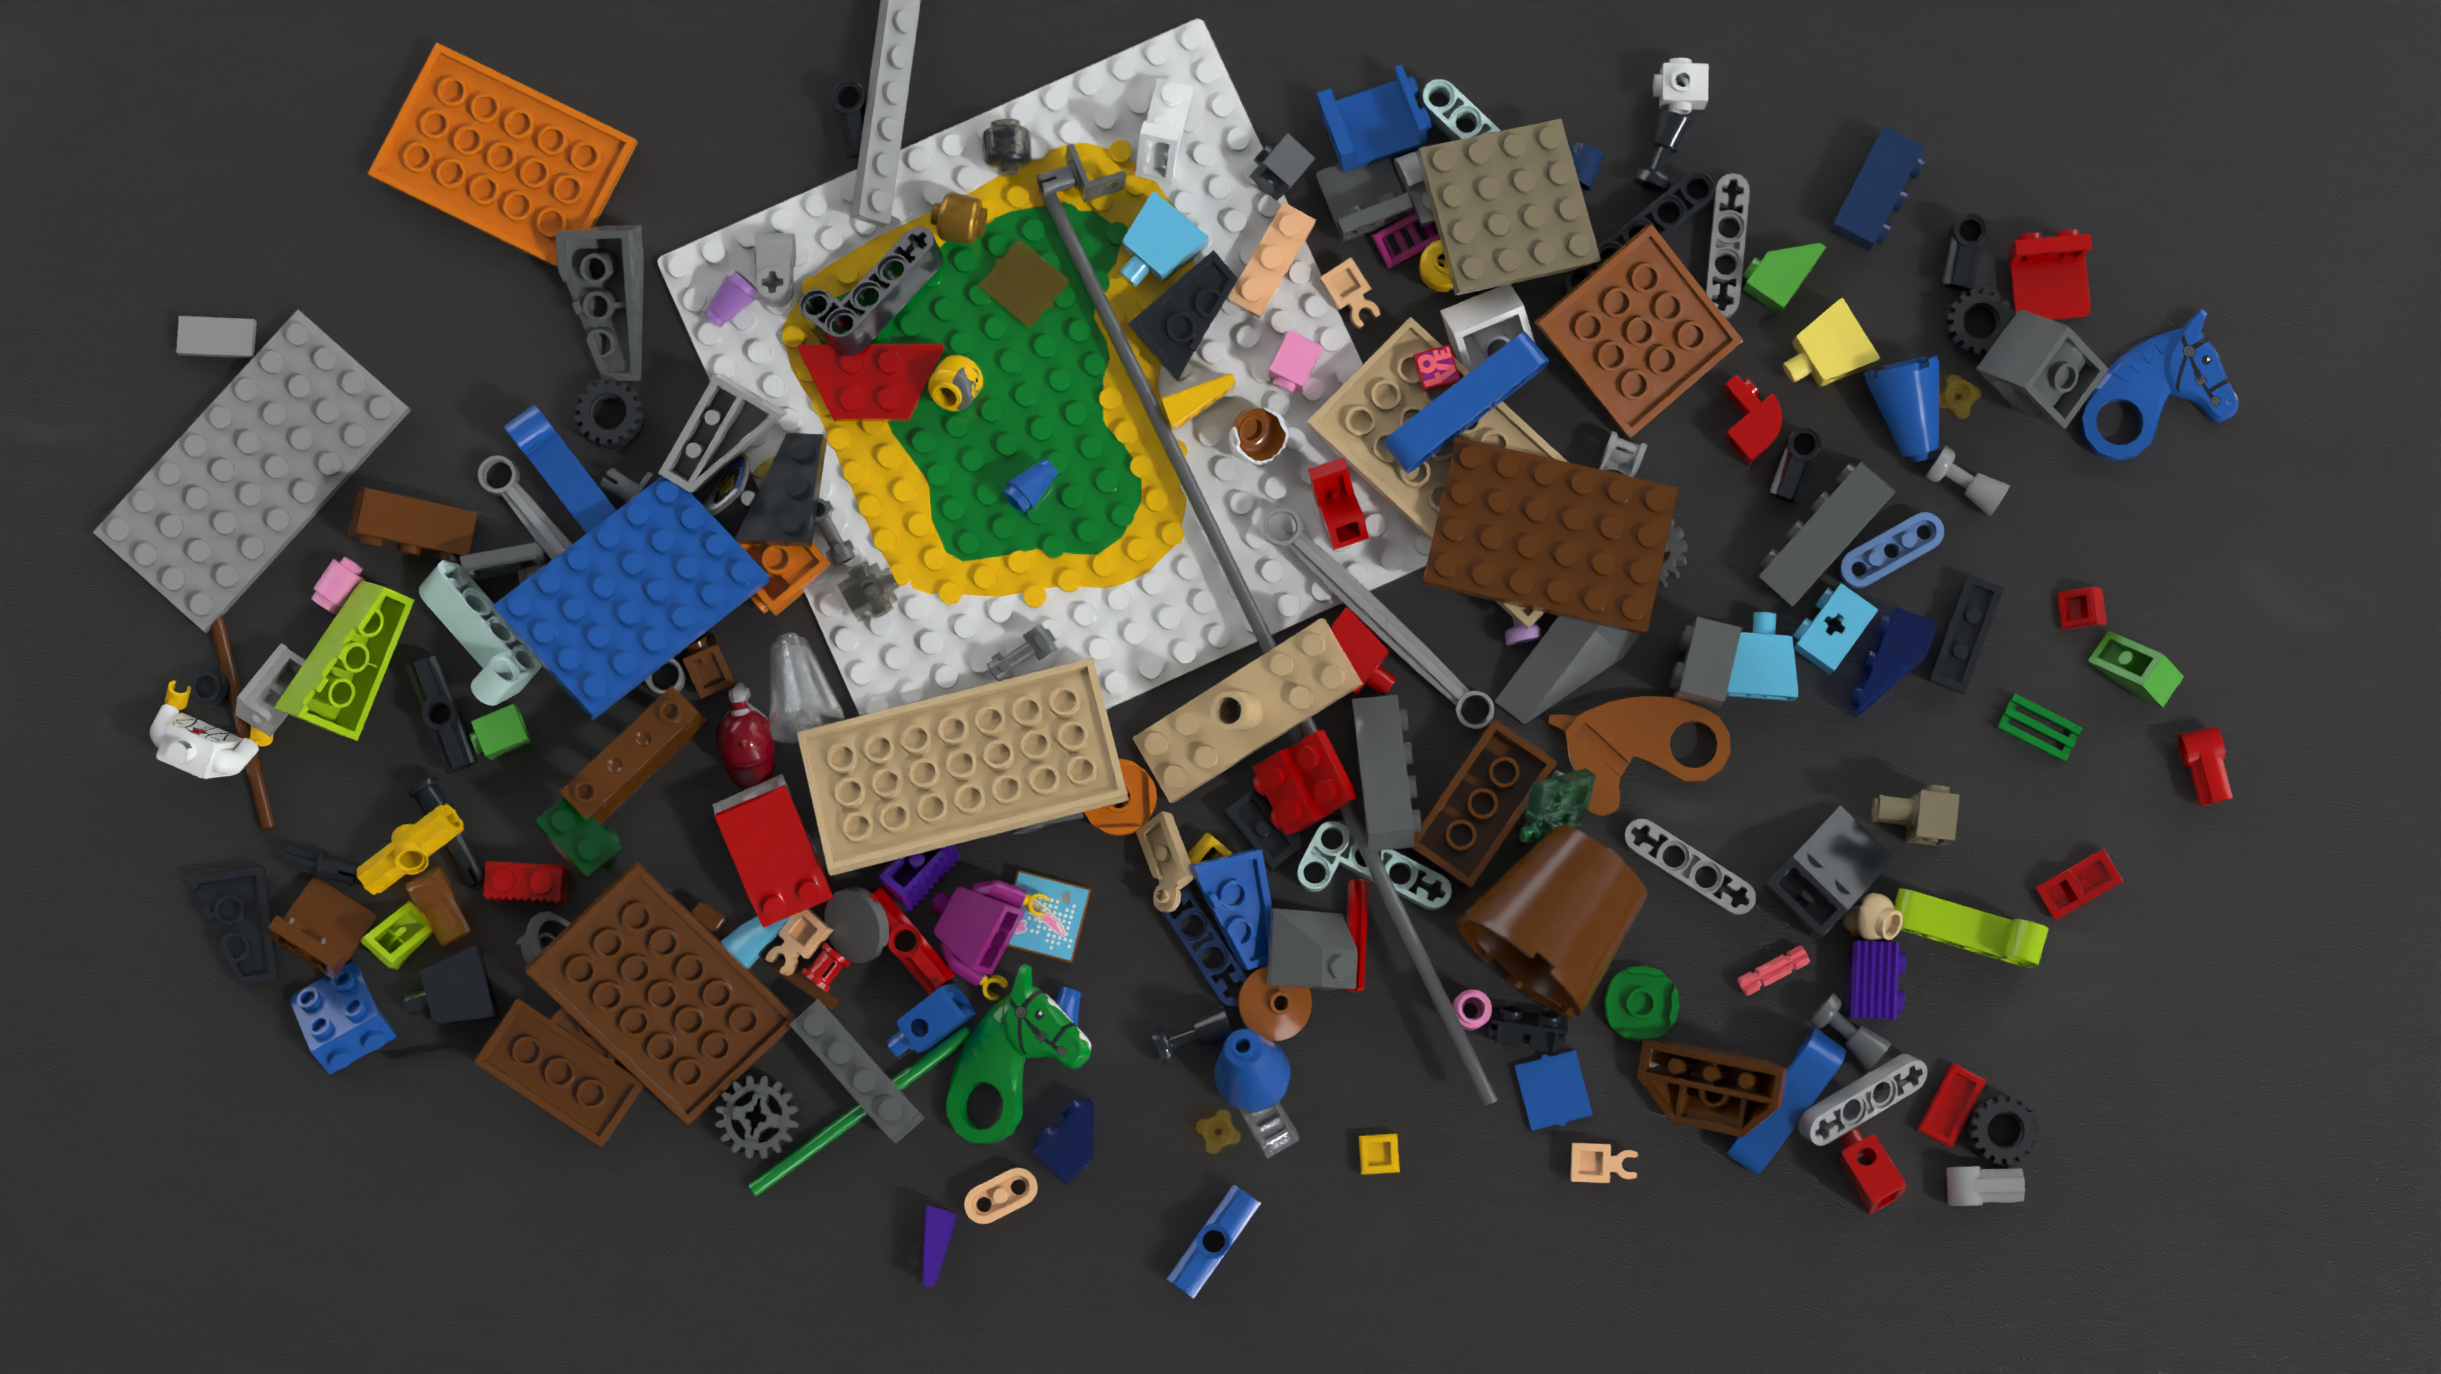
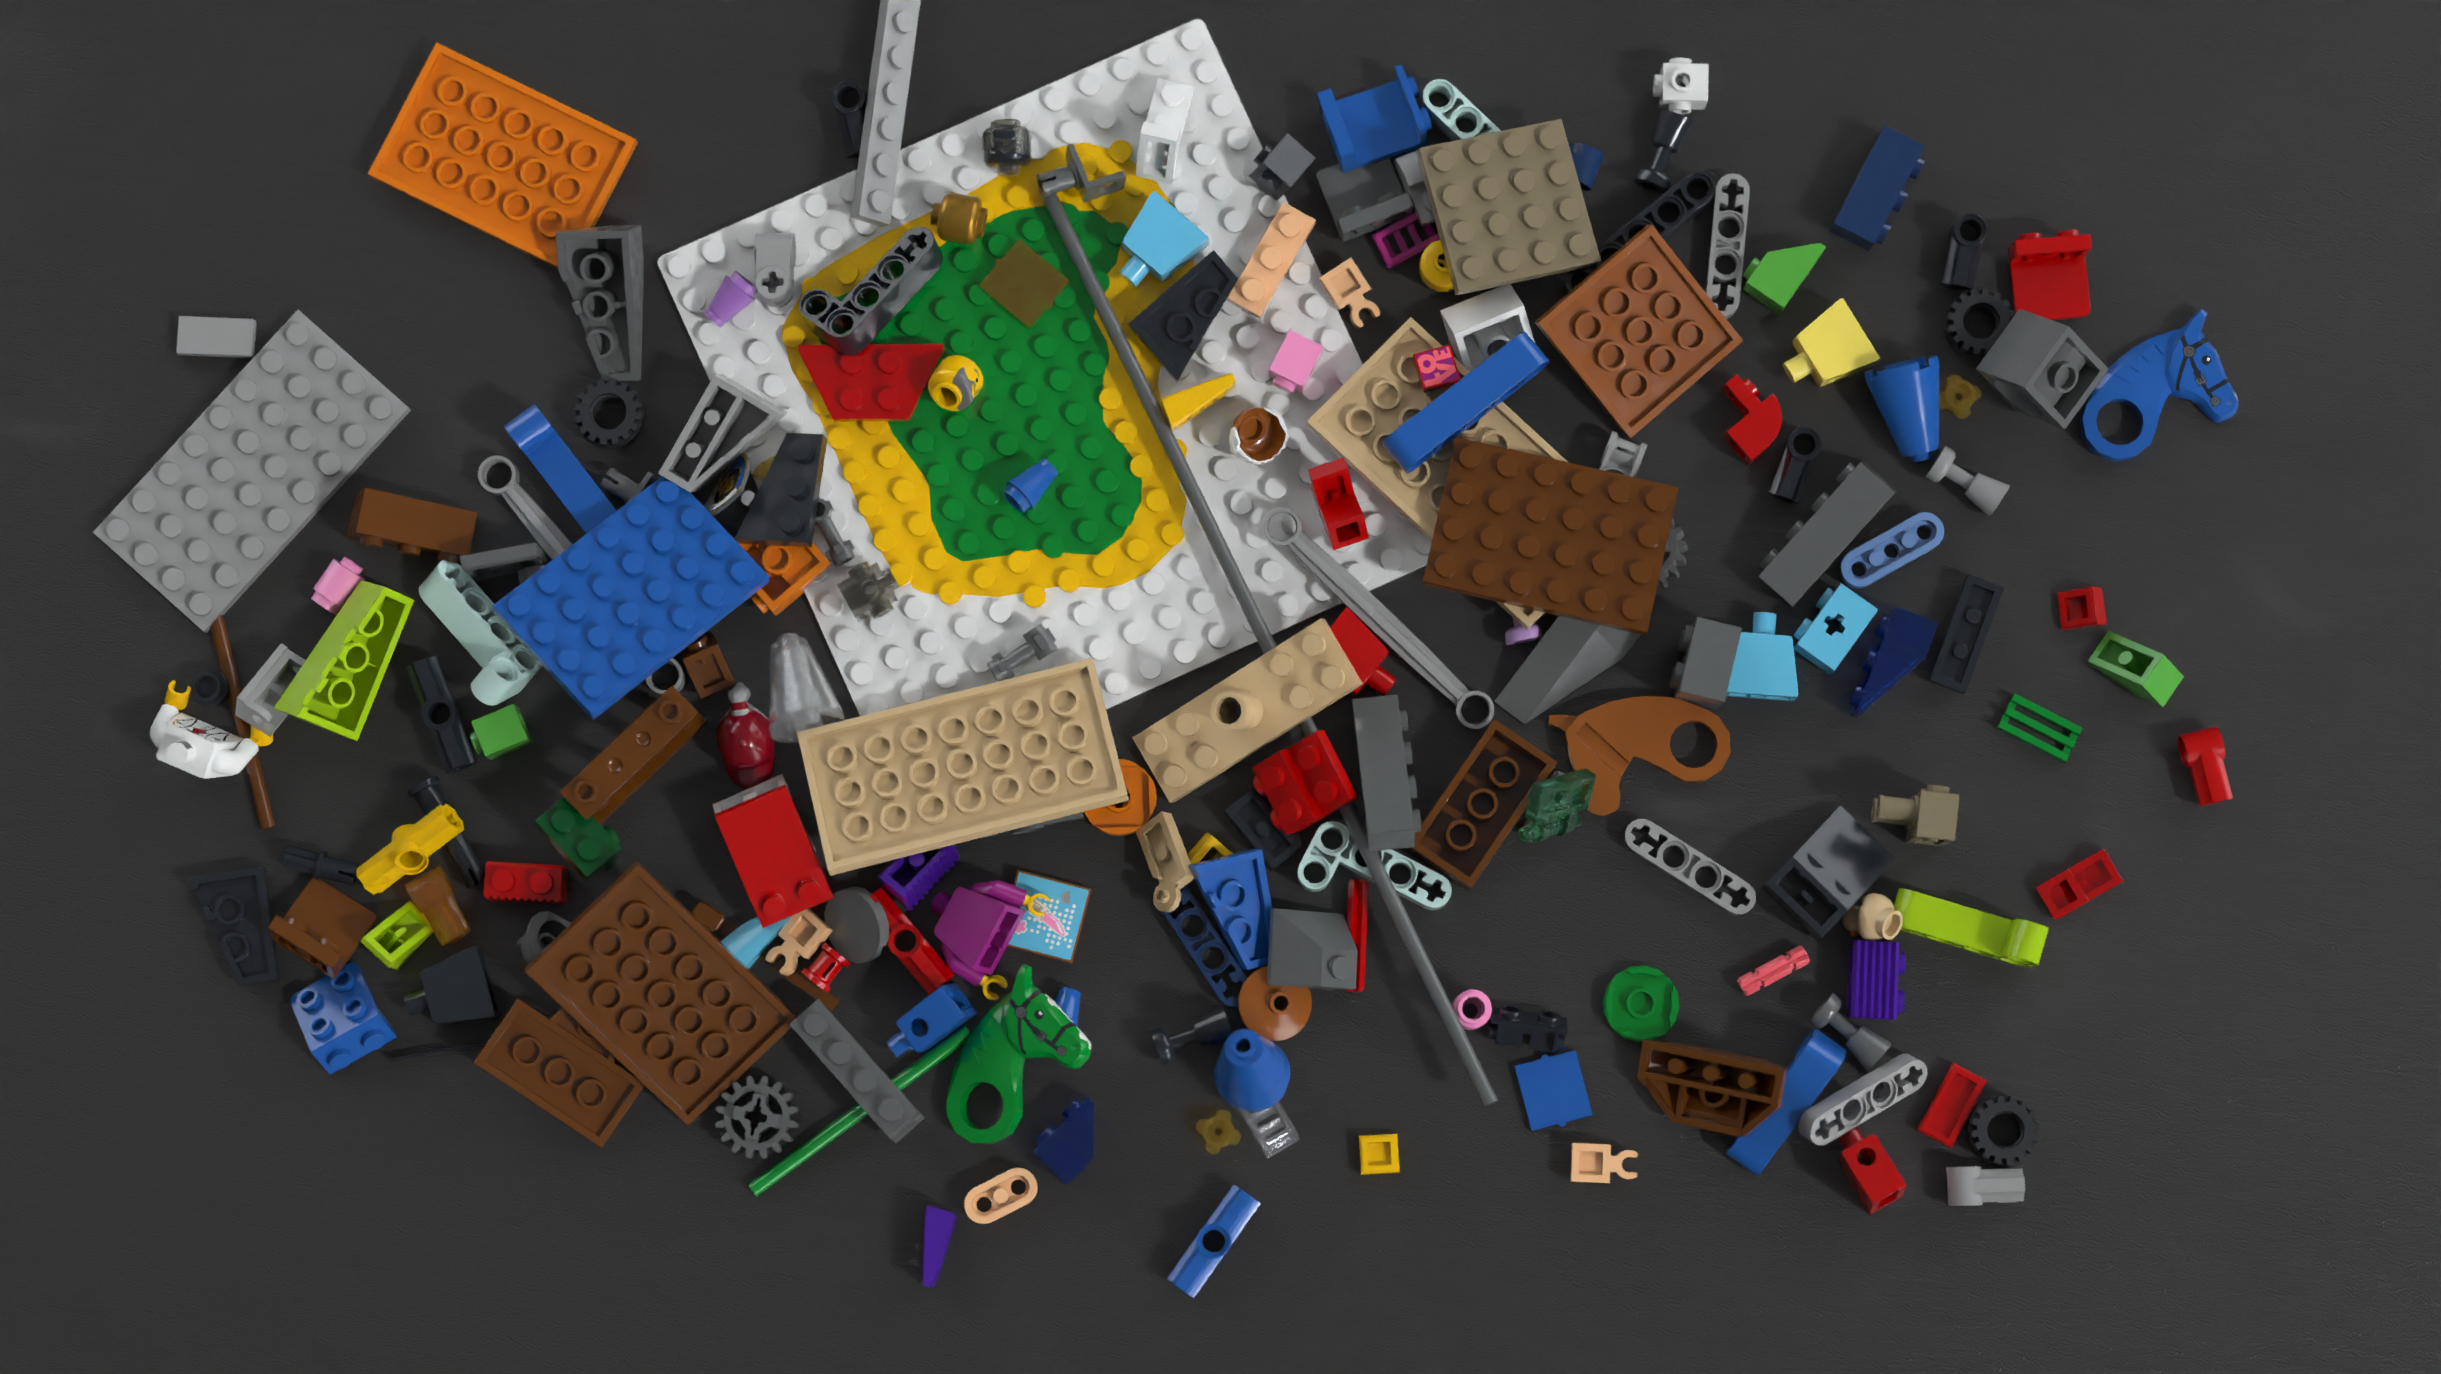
reddish brown cone [1456,825,1648,1018] -> none

